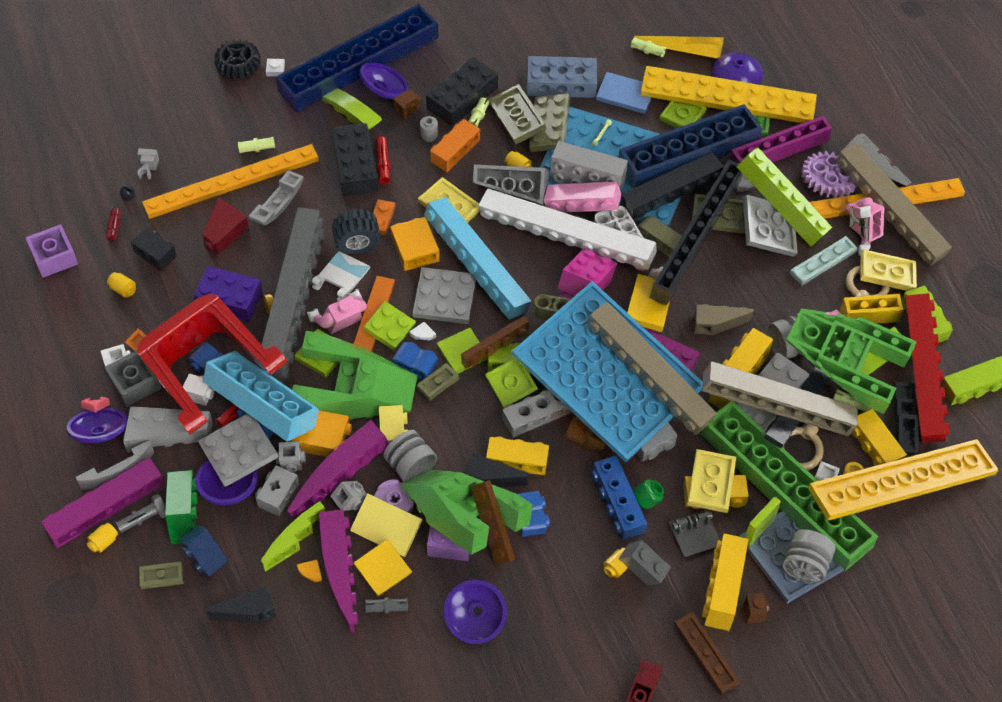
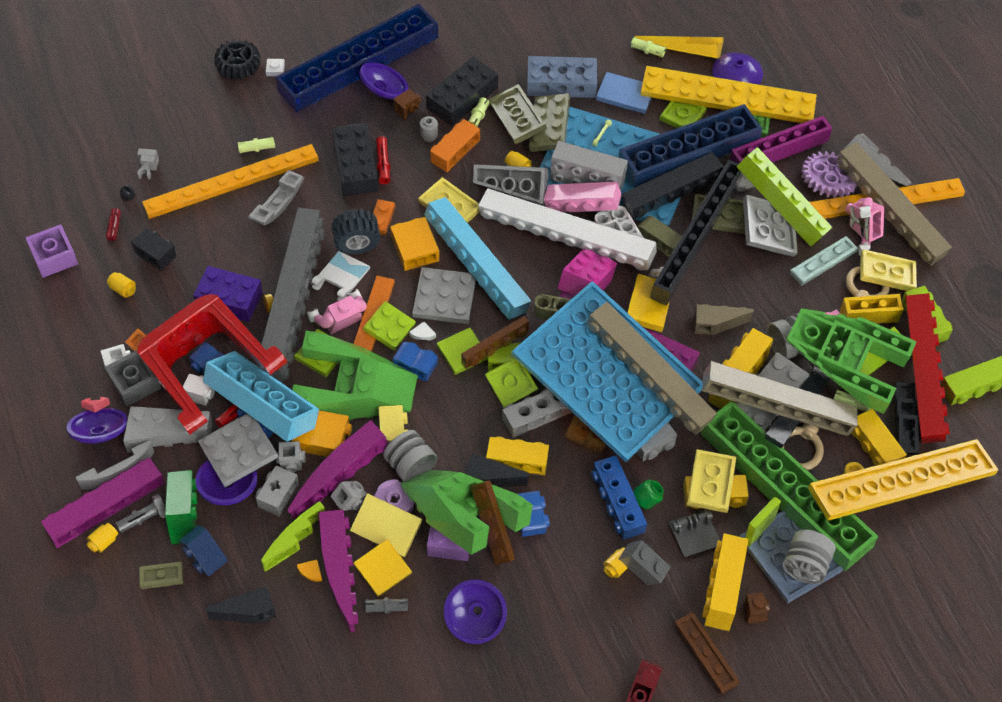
dark red slope [202,198,249,255] -> none
lime slope [320,87,382,129] -> none
olive plate [417,363,459,401] -> none
white tile [815,461,840,481] -> none

